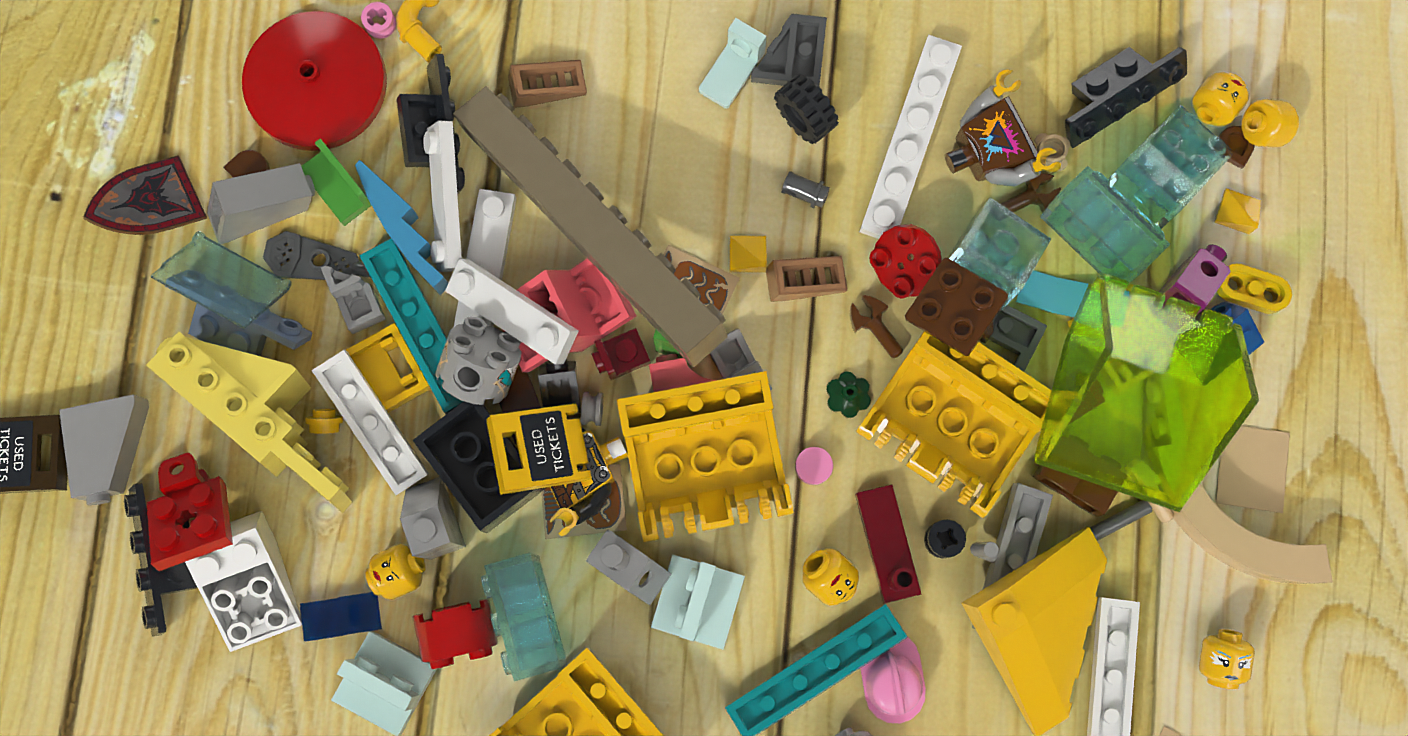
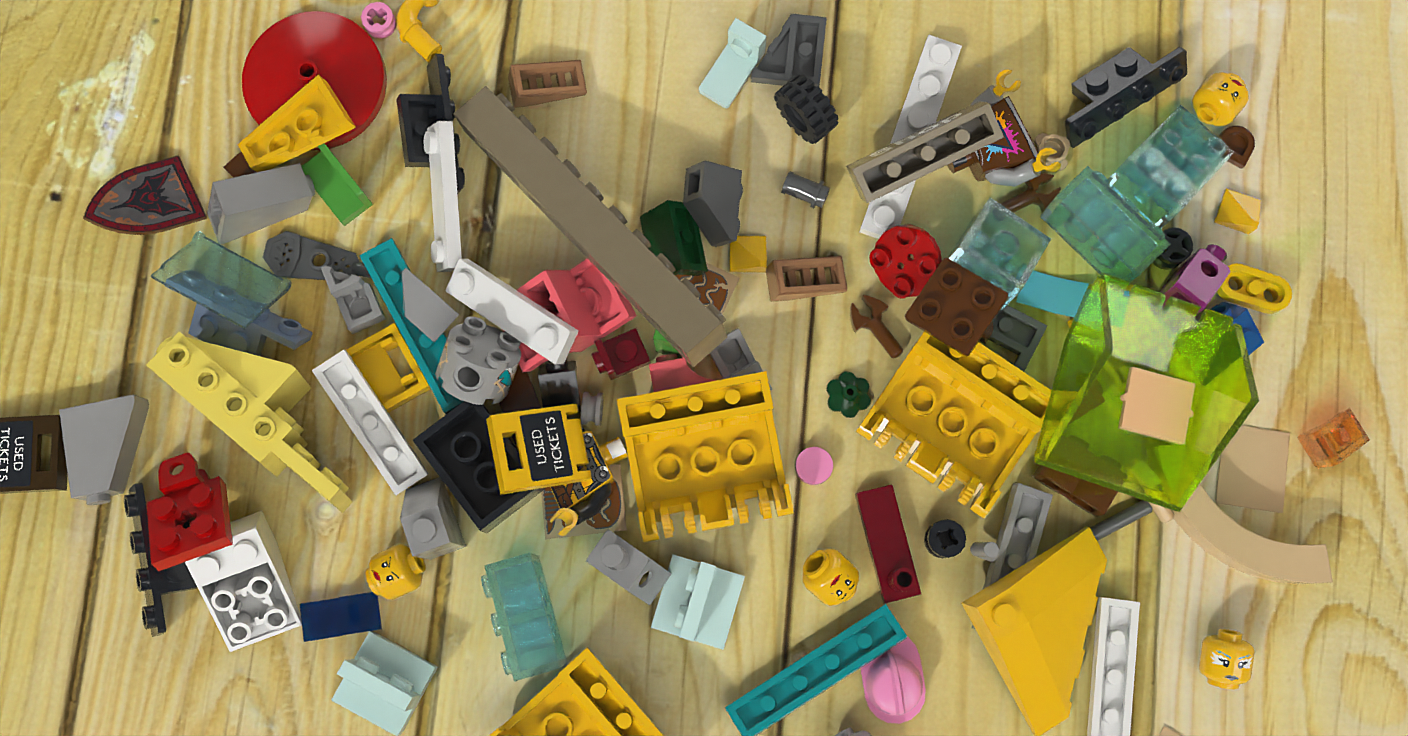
yellow plate [305,408,343,434] -> none
dark azure slope [355,160,448,295] -> none
red brick [412,598,498,669] -> none
white plate [454,189,517,327] -> none
yellow head [1242,99,1299,148] -> none
none -> yellow wing [237,75,356,172]
none -> light grey slope [401,268,459,342]
none -> dark green panel [640,200,708,276]
none -> dark grey slope [683,161,743,247]
none -> dark tan brick [846,101,1004,203]
none -> light nougat piece [1118,367,1195,445]
none -> black wheel [1148,227,1193,270]
none -> clear orange slope [1298,408,1370,468]

